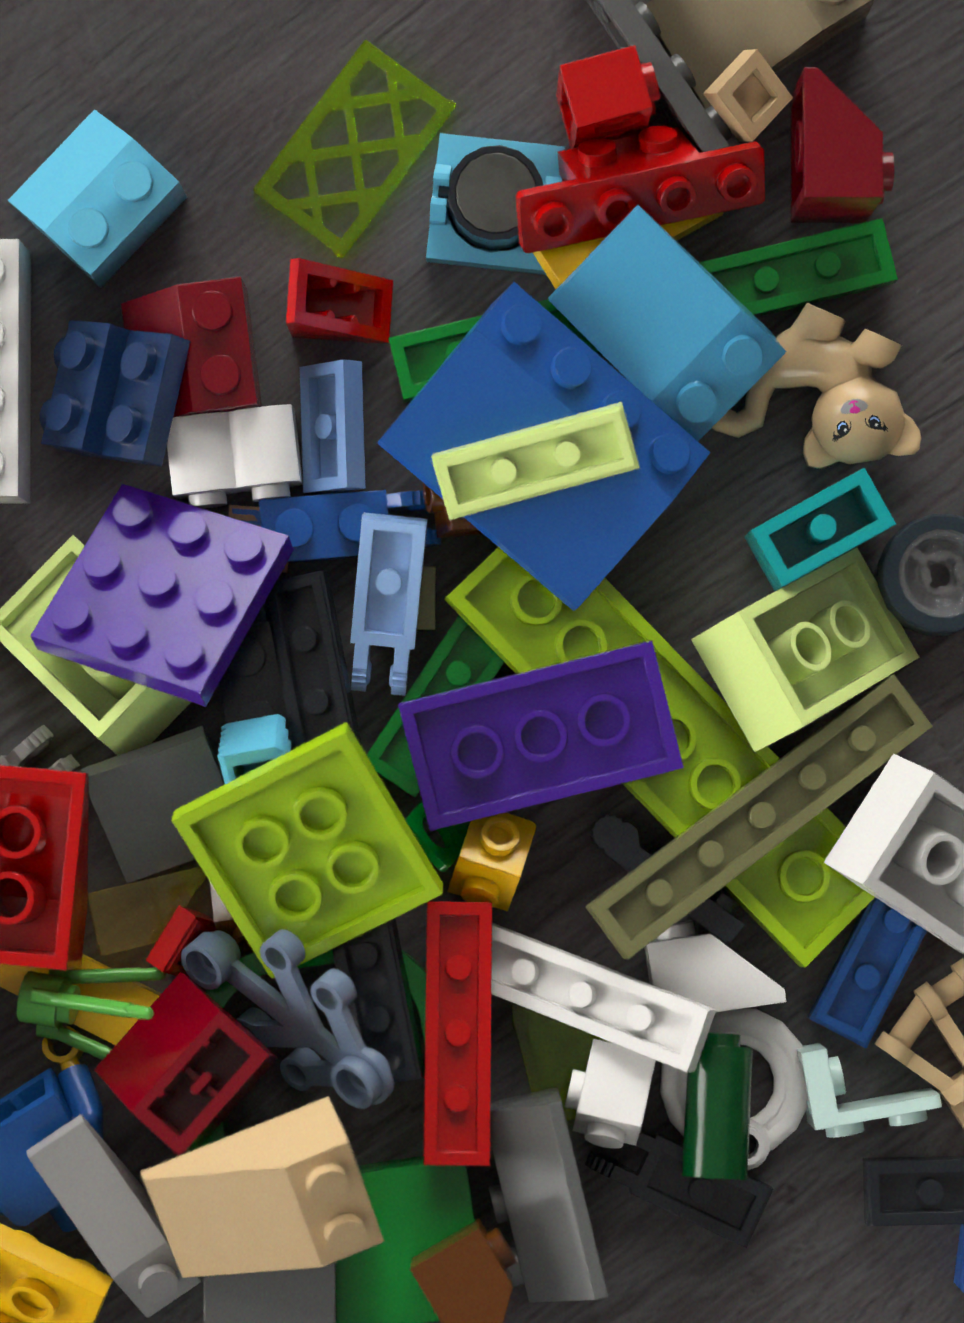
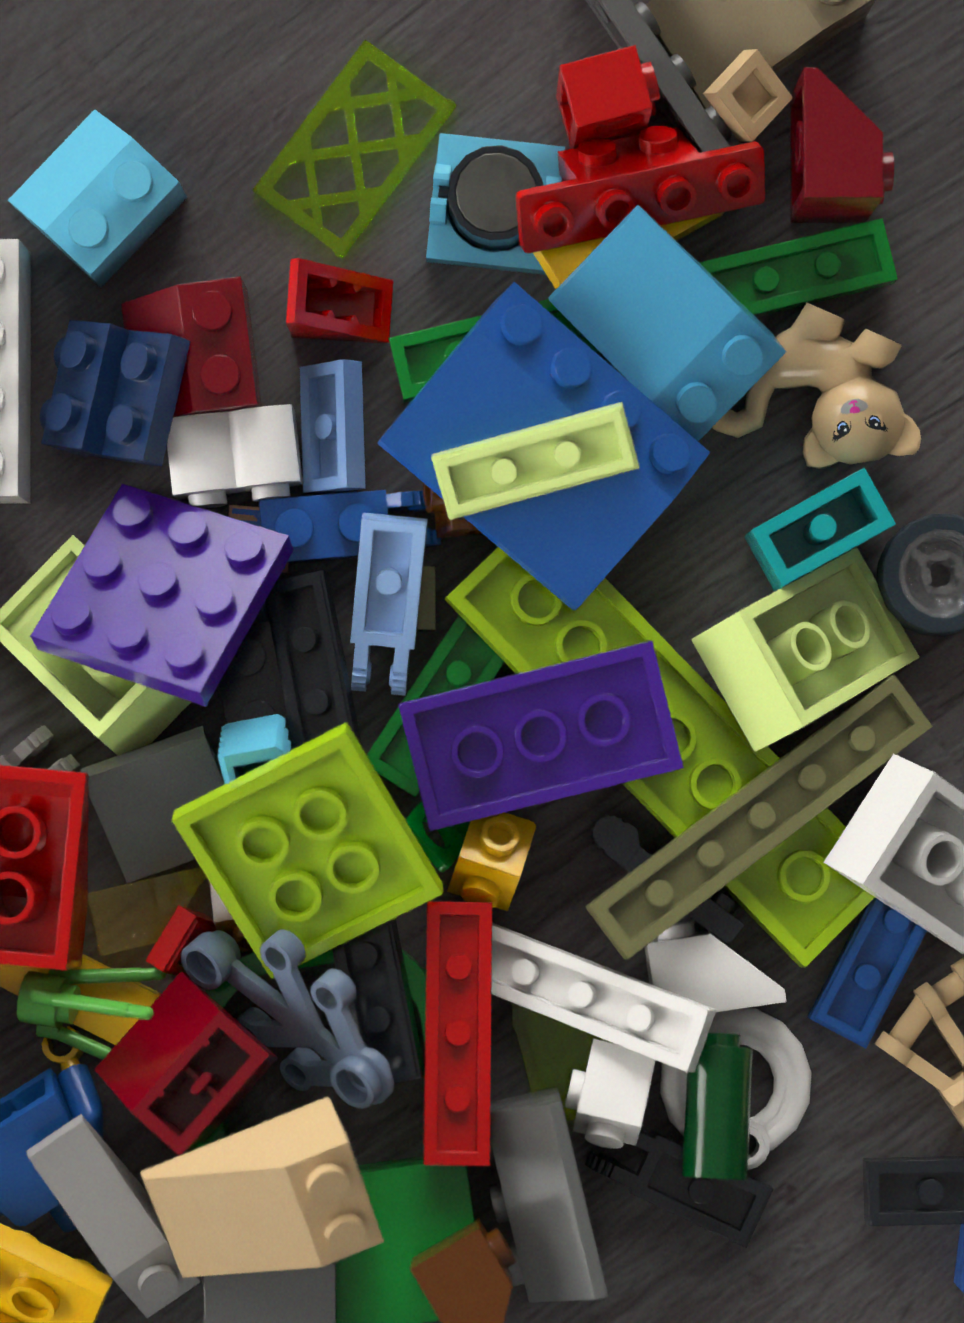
light aqua bracket [797,1043,942,1138] -> none

